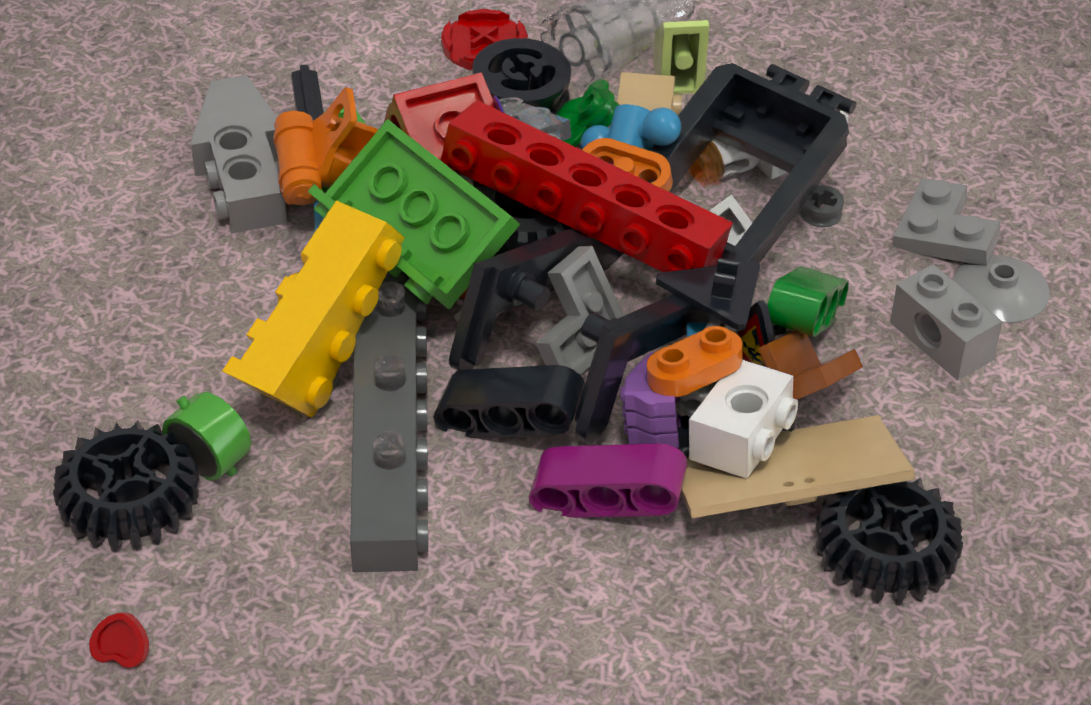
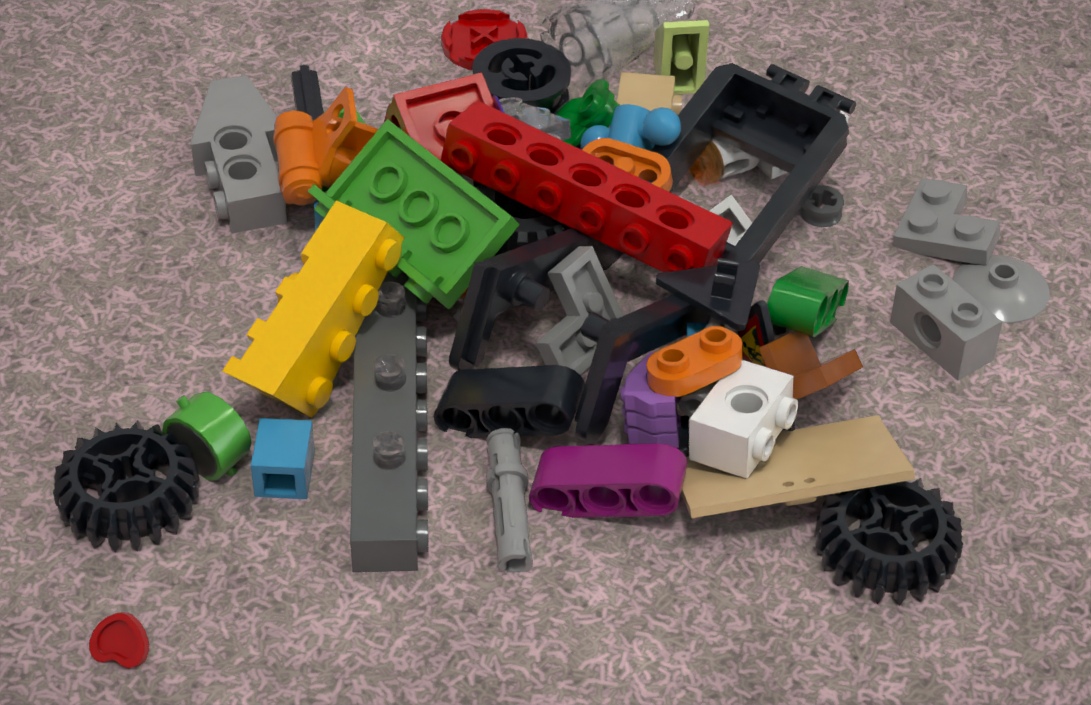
none -> dark azure brick [251,418,315,499]
none -> light grey pin [486,428,533,573]

